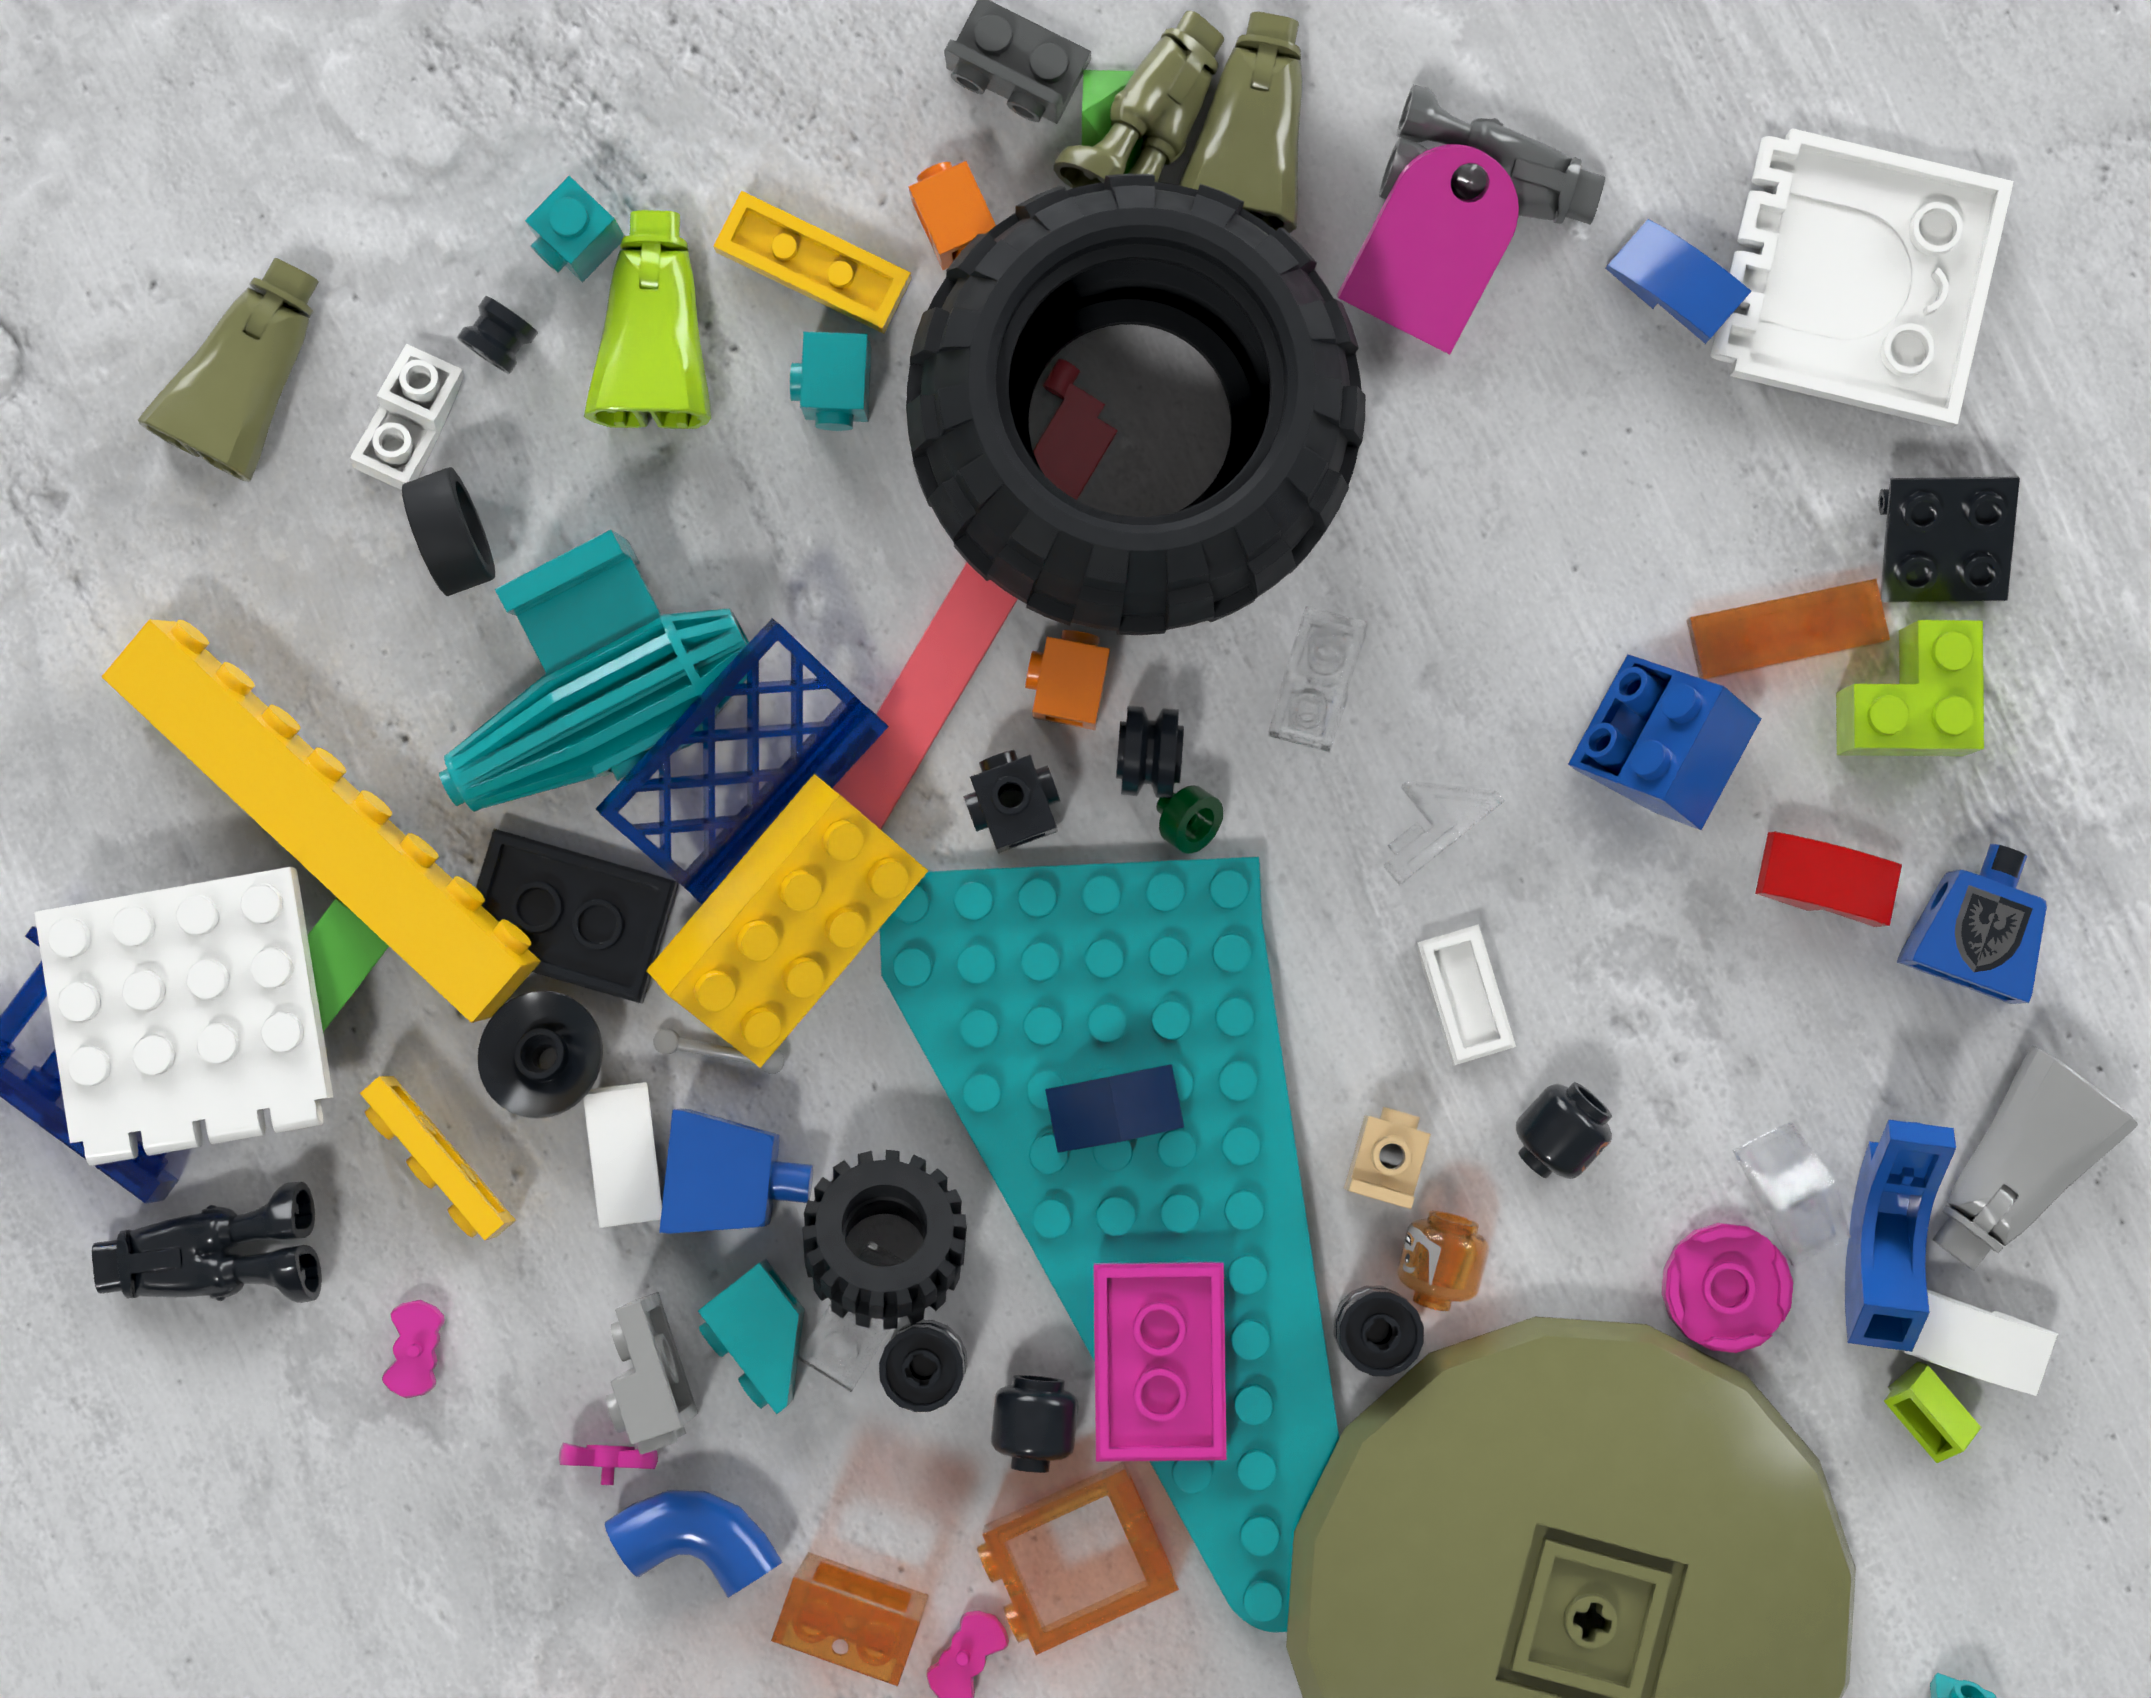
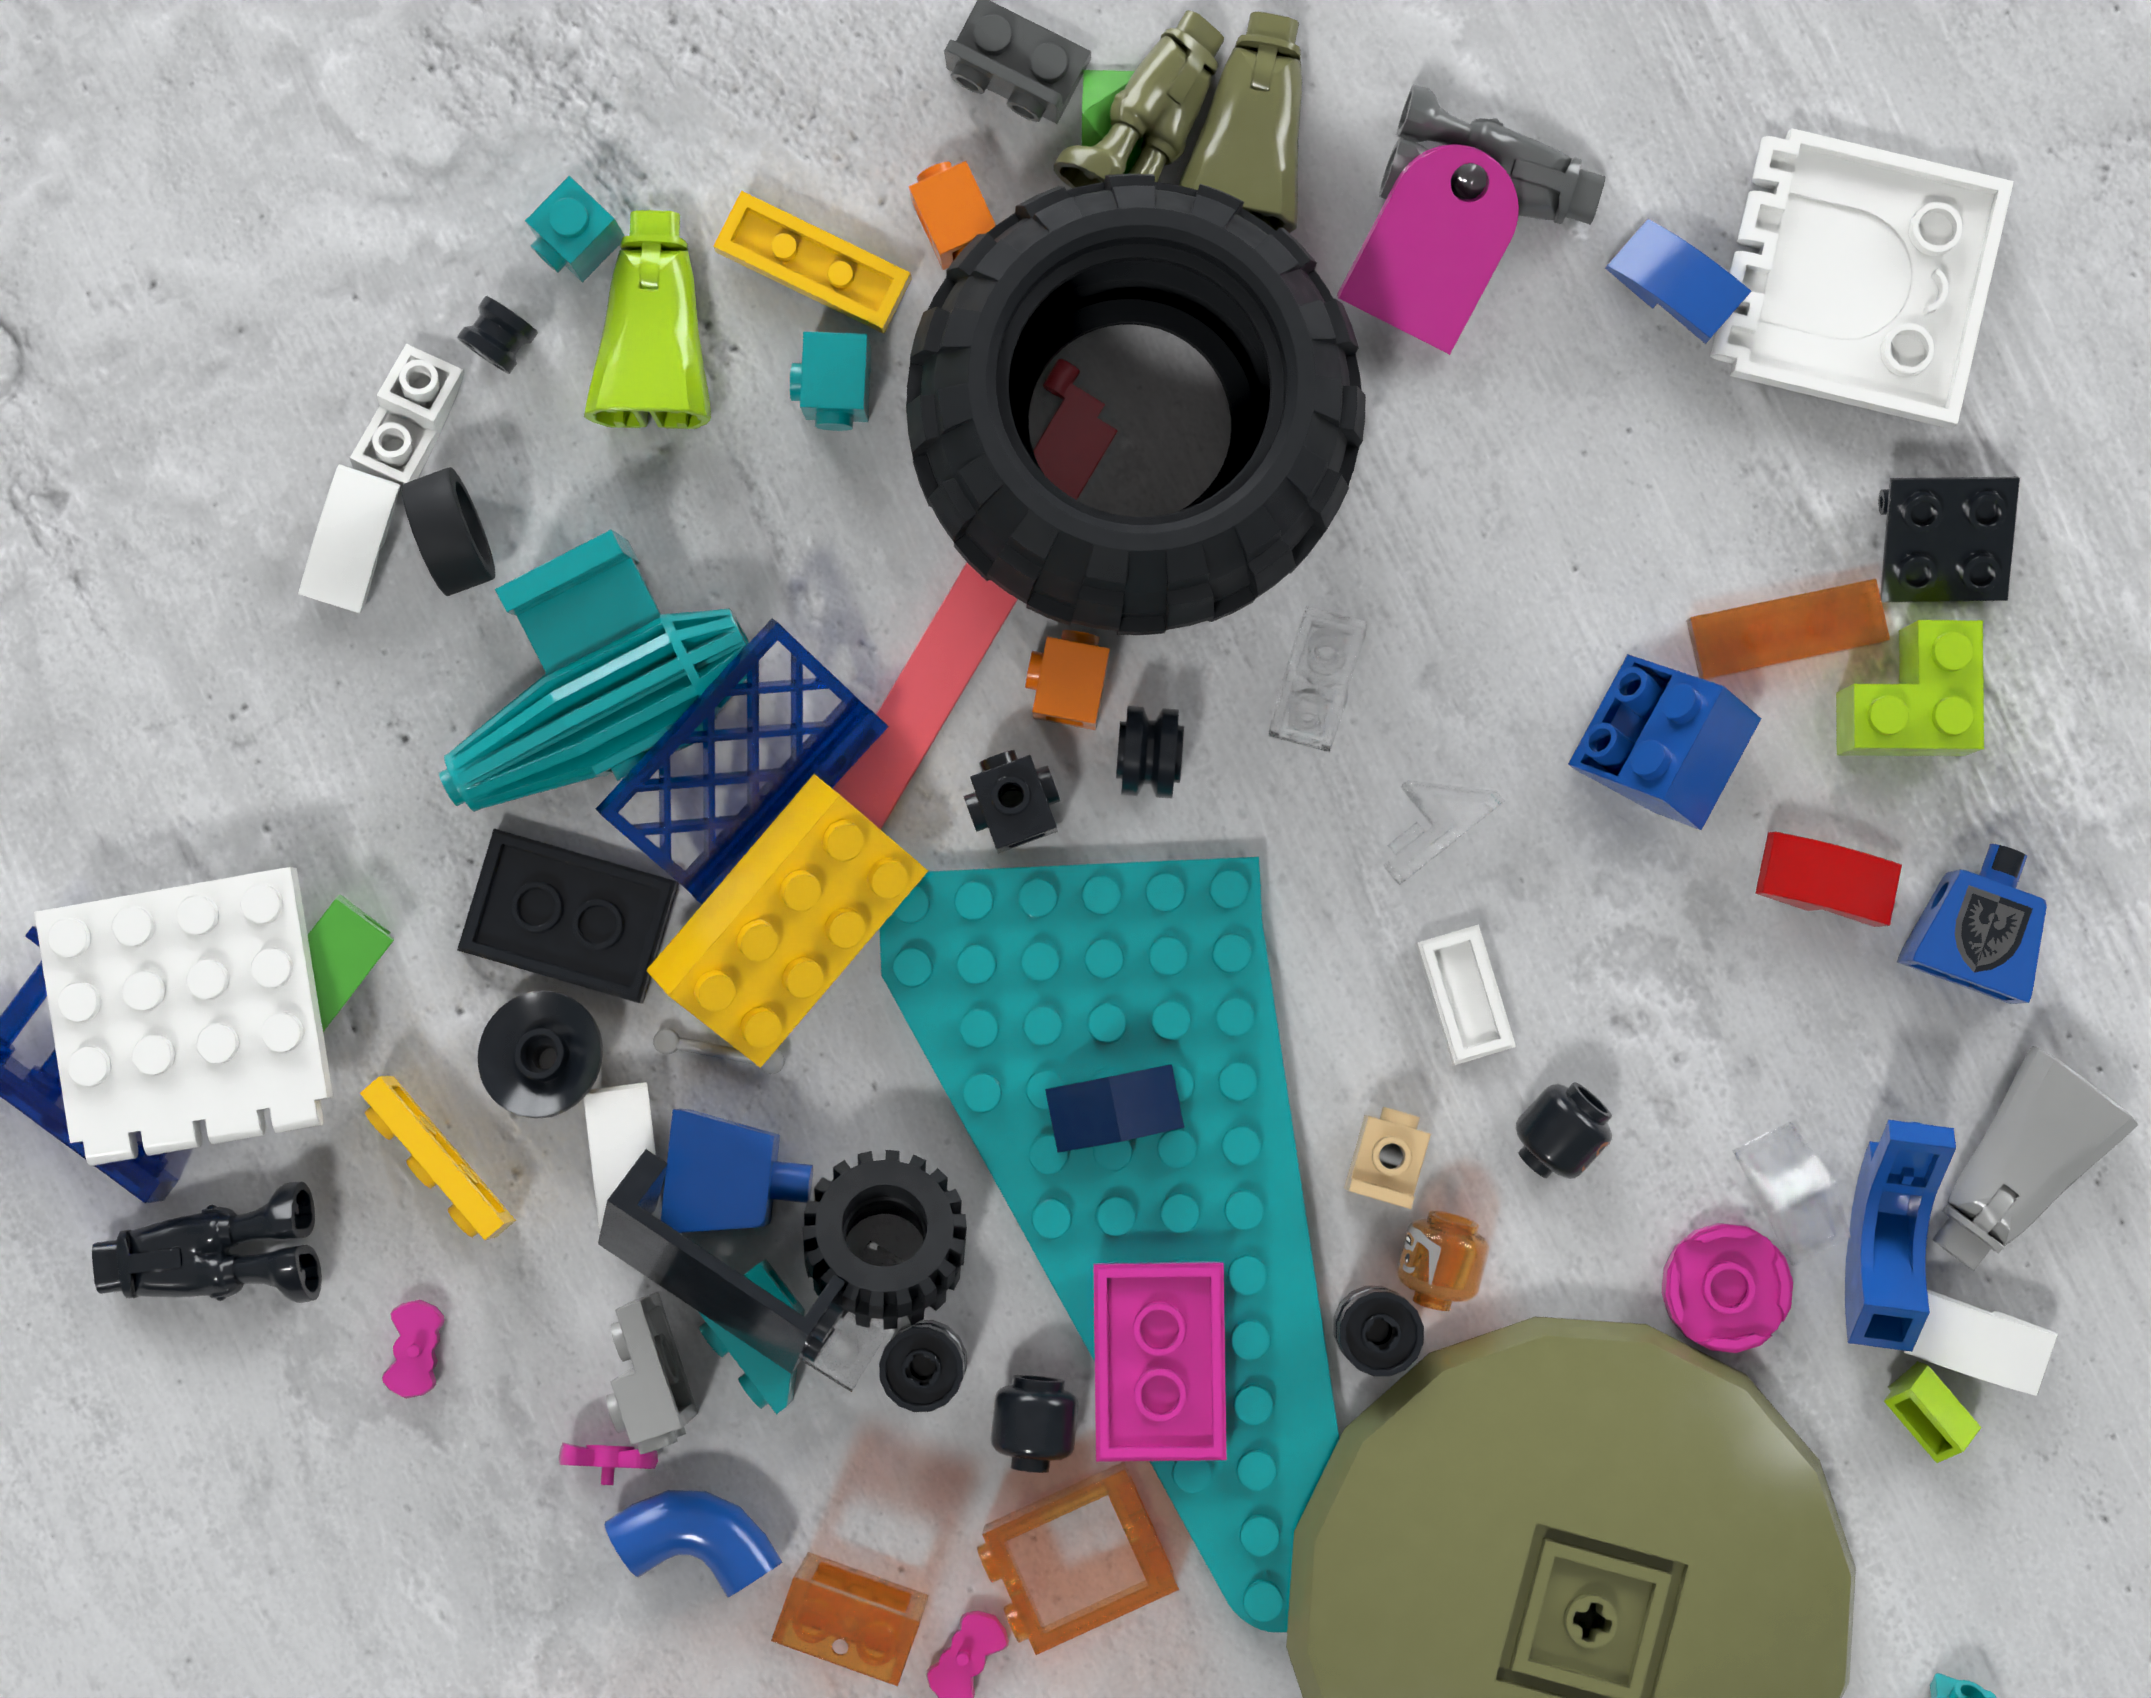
yellow brick [101,619,541,1023] -> none
olive piece [138,258,319,482] -> none
dark green tile [1156,785,1223,854] -> none
none -> white slope [298,464,401,613]
none -> black panel [598,1149,845,1374]

